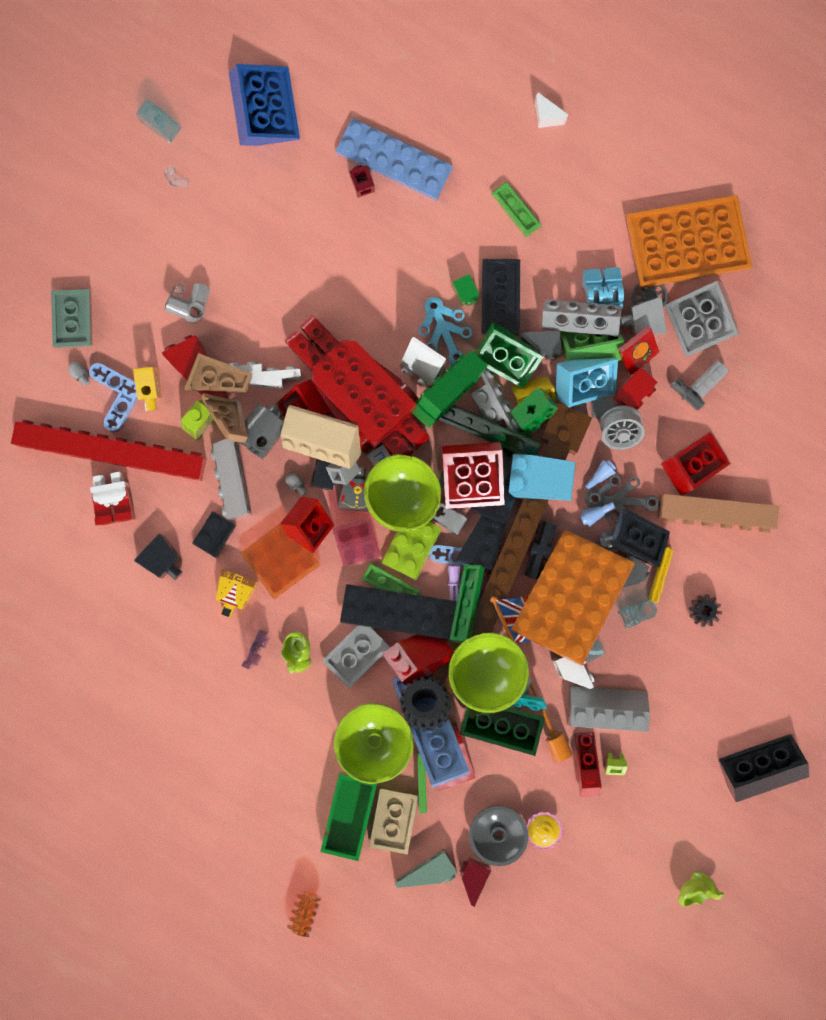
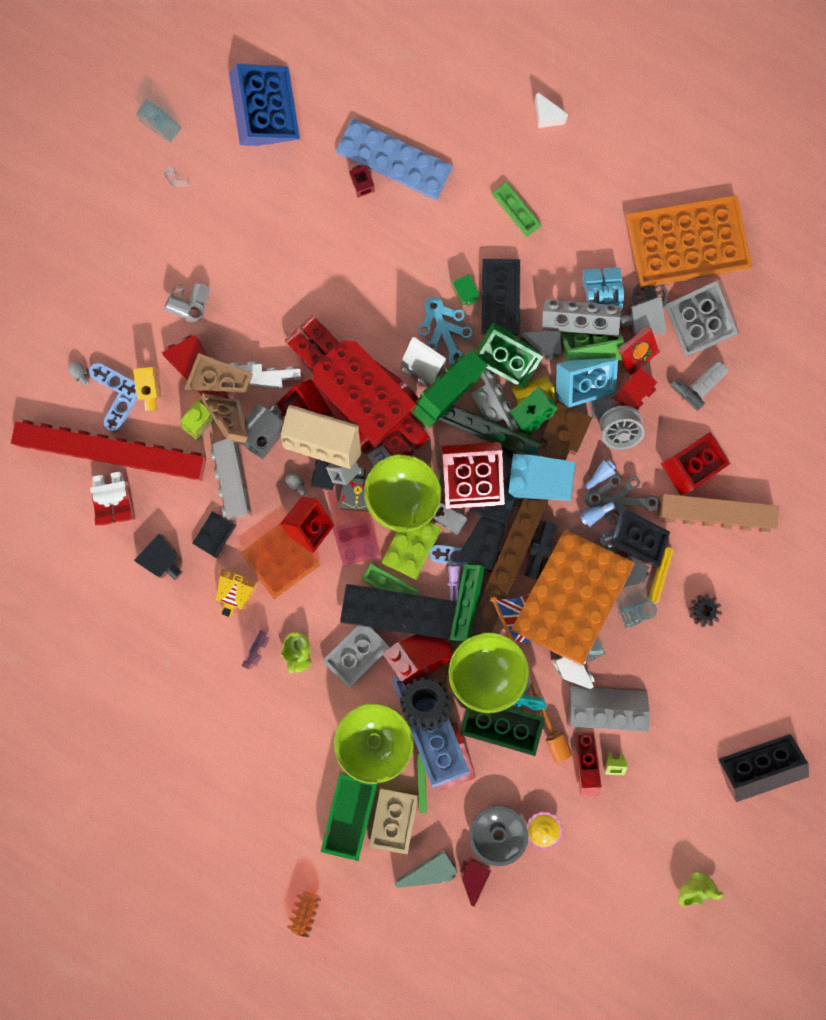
sand green plate [51,289,92,348] -> none

